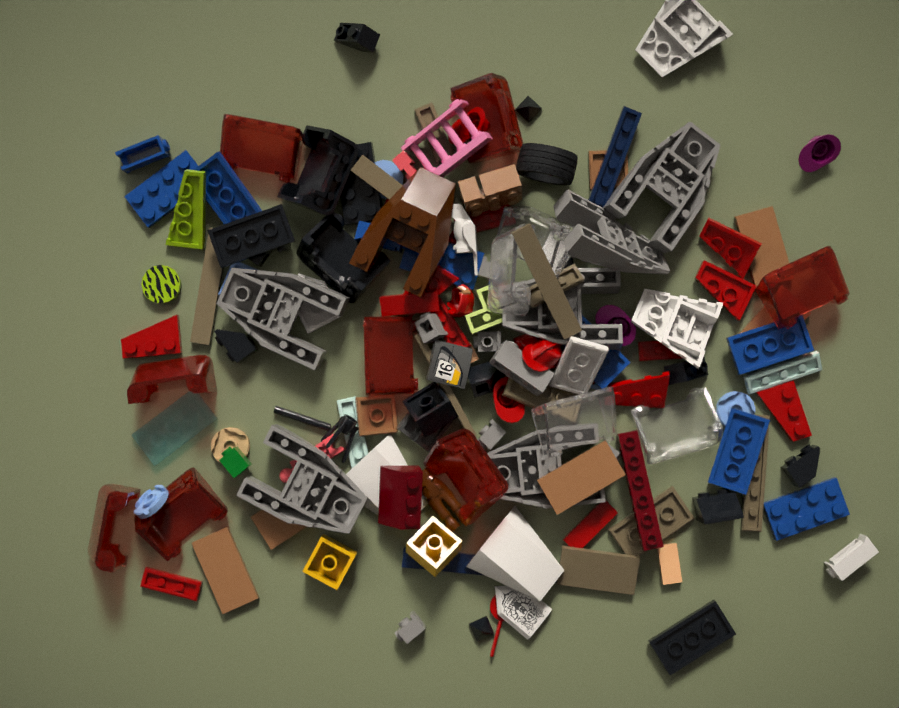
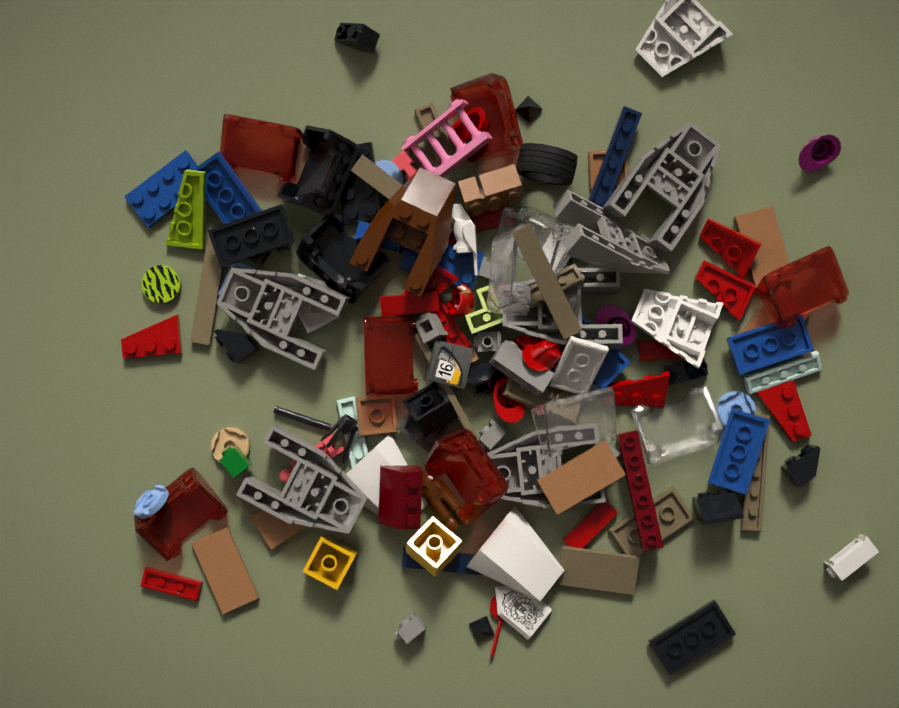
clear red windscreen [88,484,140,573] -> none
blue window [115,135,171,174] -> none
clear red windscreen [127,355,217,404] -> none
clear light blue tile [132,388,218,466] -> none
light nougat tile [657,543,682,585] -> none
blue plate [763,477,850,541] -> none

